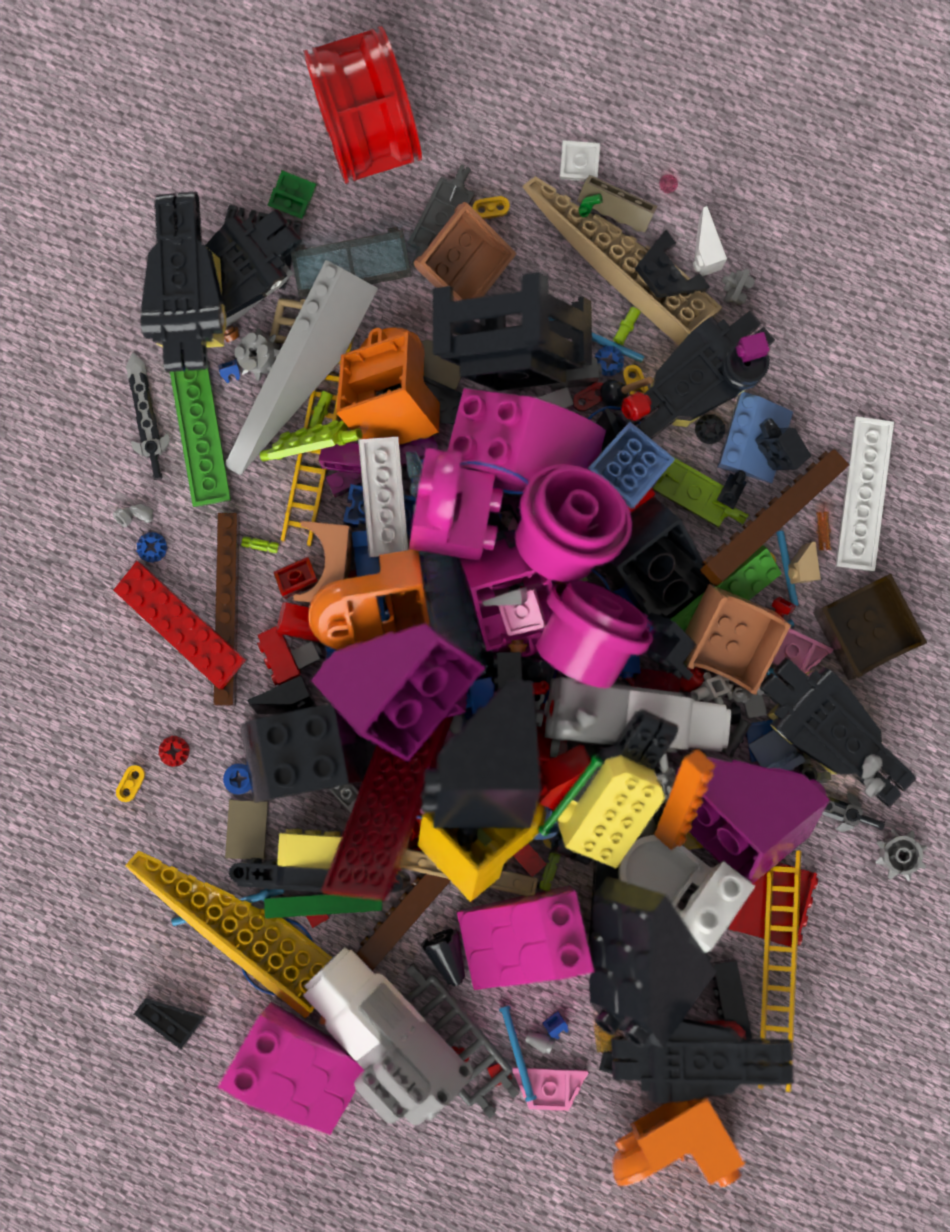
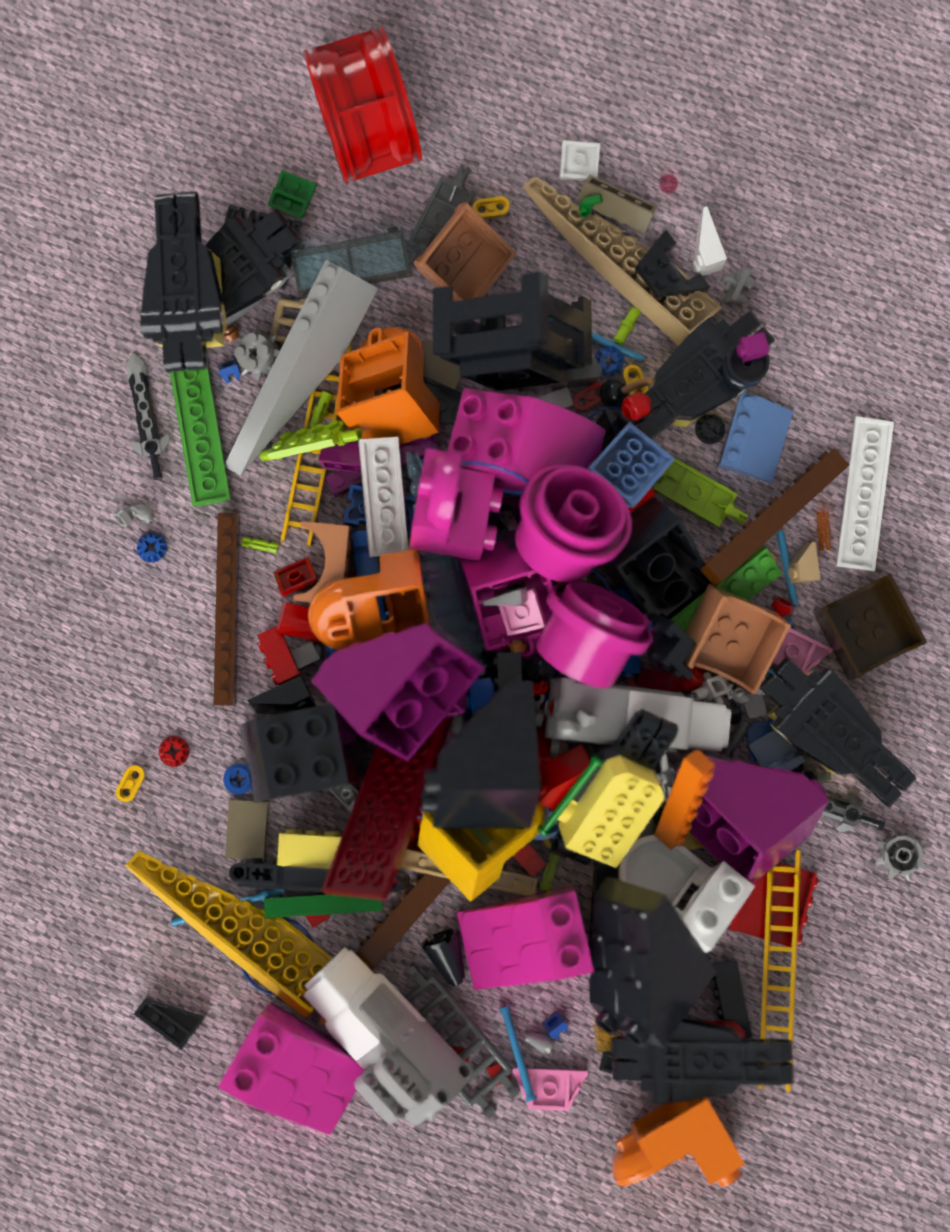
red plate [113,561,246,690] -> none
black hinge [457,828,478,851] -> none
black hinge [717,470,747,509] -> none
black hinge [755,418,811,470] -> none
light grey arm [862,755,885,798] -> none

